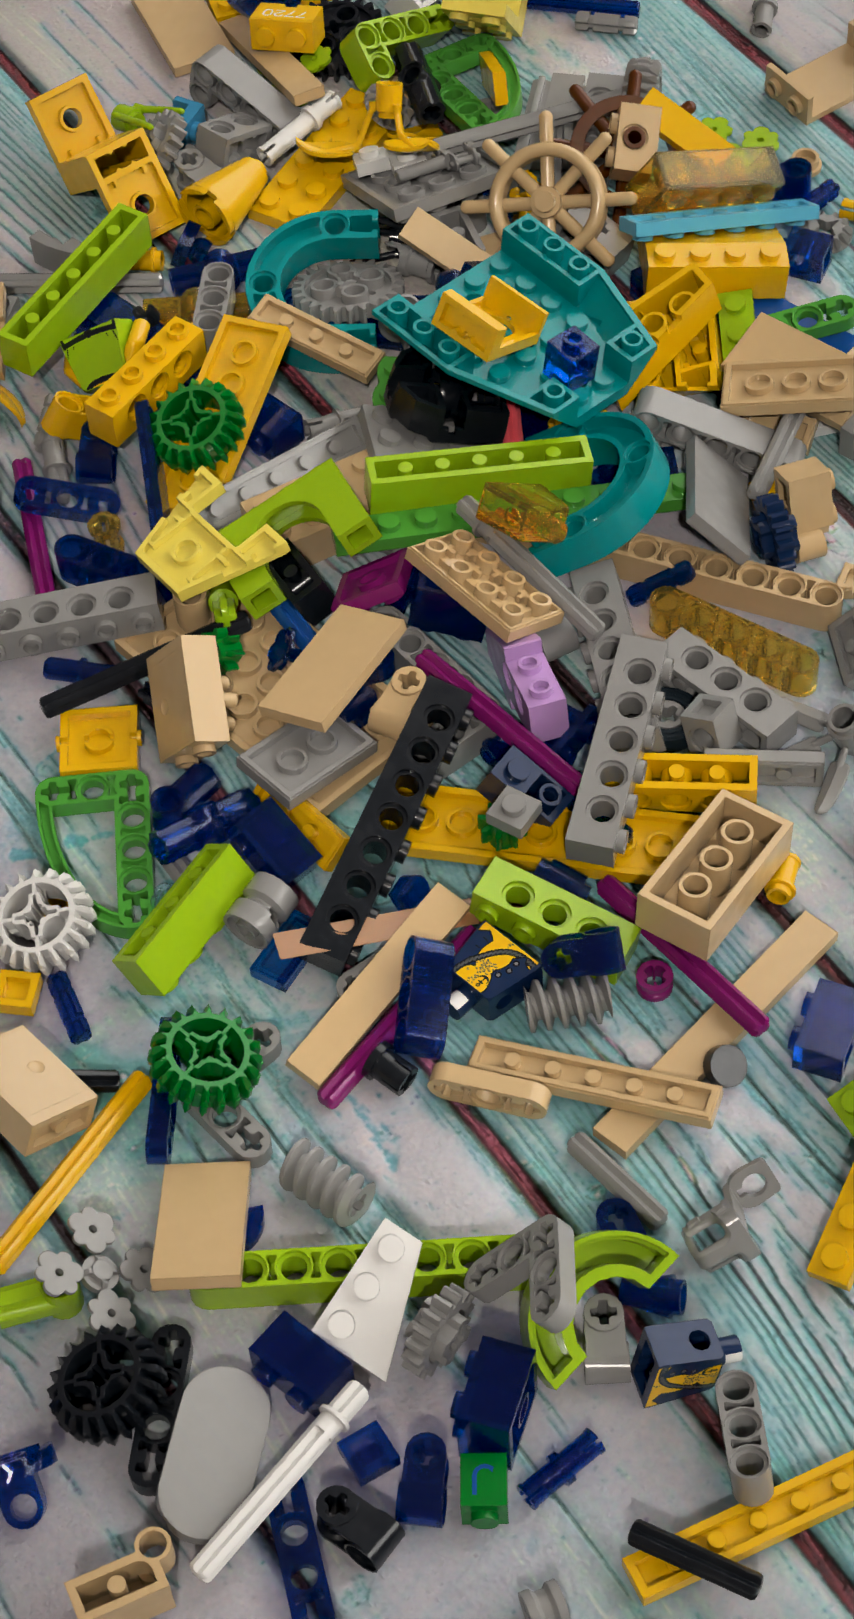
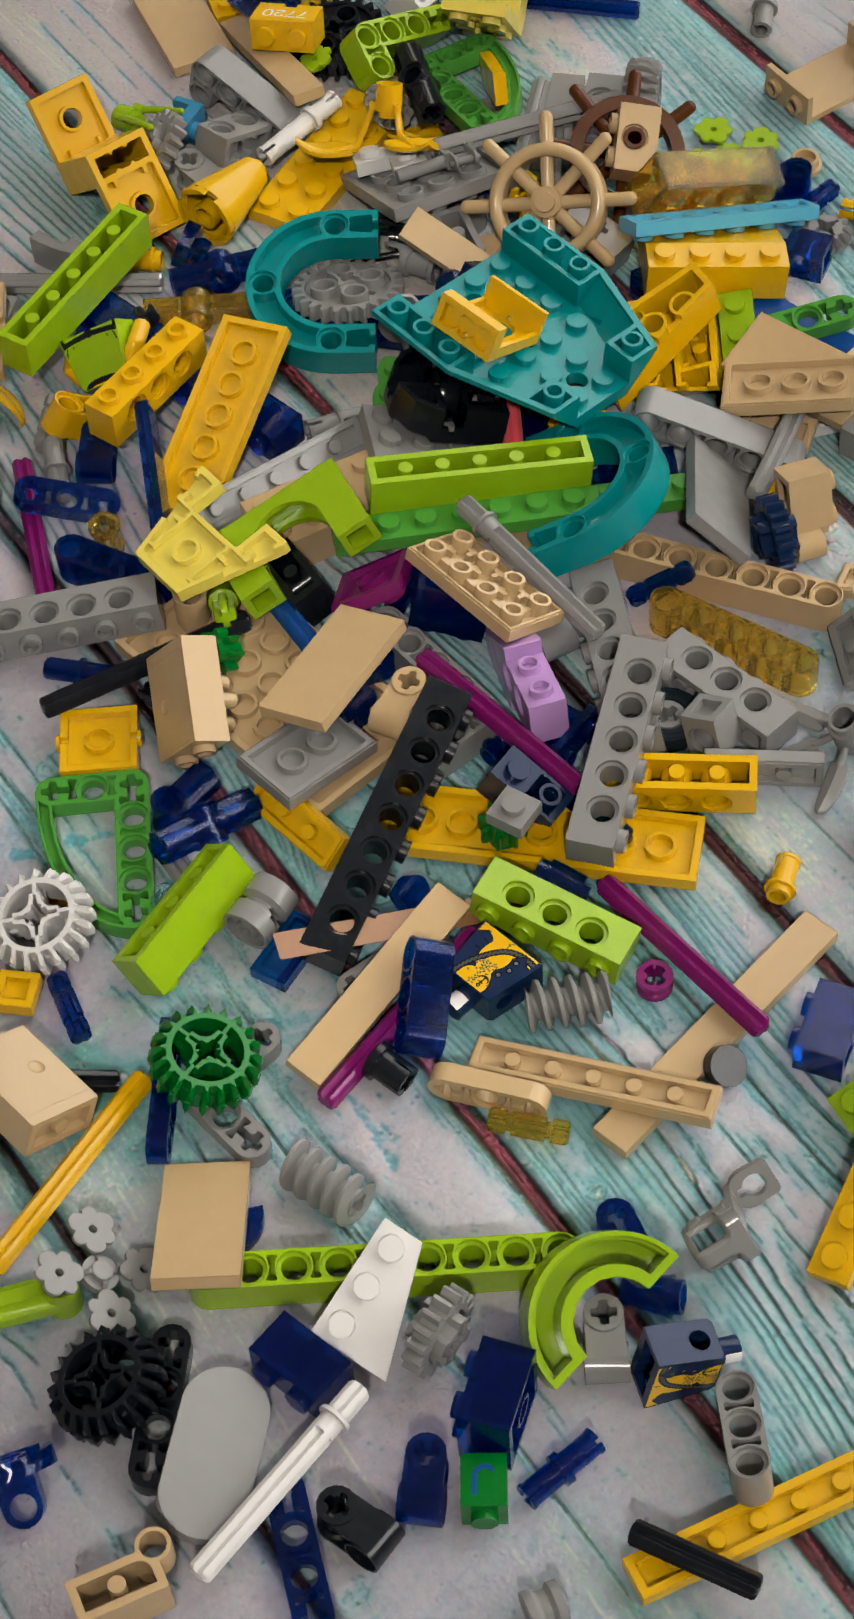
green gear [147,378,246,475] -> none
light grey beam [193,262,236,353] -> none
clear blue brick [228,796,323,888] -> none
tan tile [247,293,386,385] -> none
clear blue plant [267,627,303,672] -> none
clear blue tile [337,1420,401,1487] -> none
light grey beam [464,1214,577,1334] -> none
clear yellow torso [475,482,569,544] -> none
clear blue piece [541,926,626,979] -> none
clear blue brick [543,325,600,391] -> none
light grey axle [567,1132,668,1231] -> none
light grey axle [575,11,638,36] -> none
tan brick [635,788,794,962] -> none
yellow tile [640,87,736,177] -> none
none -> clear yellow axle [487,1107,571,1146]

